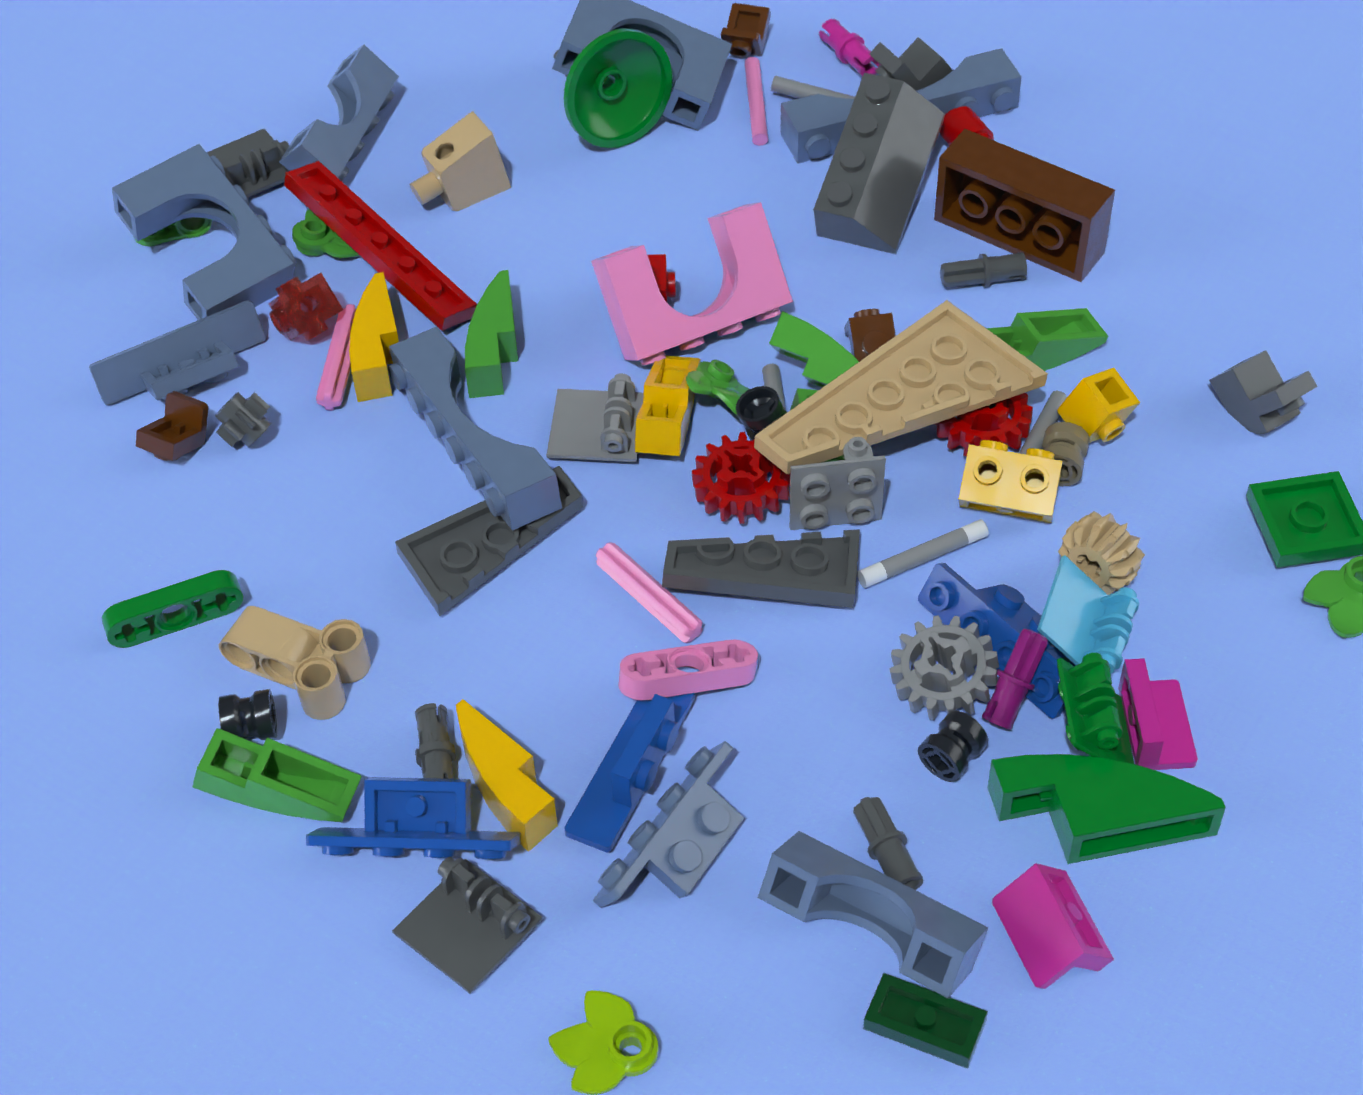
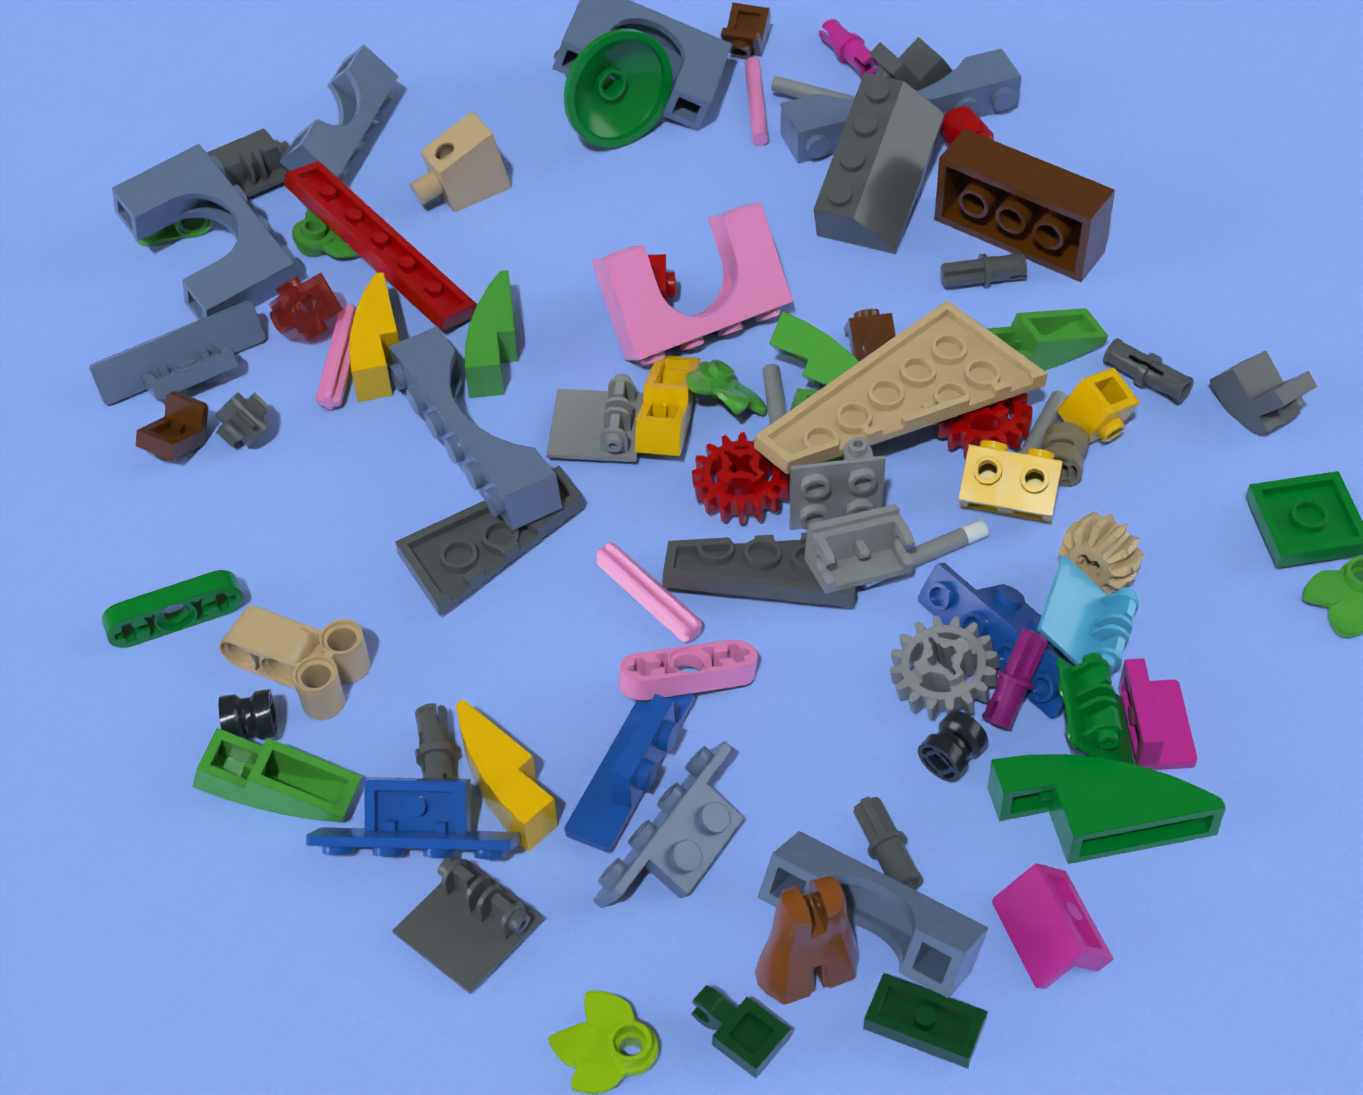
black wheel [736,386,787,441] -> none
none -> dark green plate [692,985,791,1078]
none -> dark orange piece [755,876,859,1005]
none -> light grey hinge [804,504,915,594]
none -> dark grey pin [1103,338,1194,403]

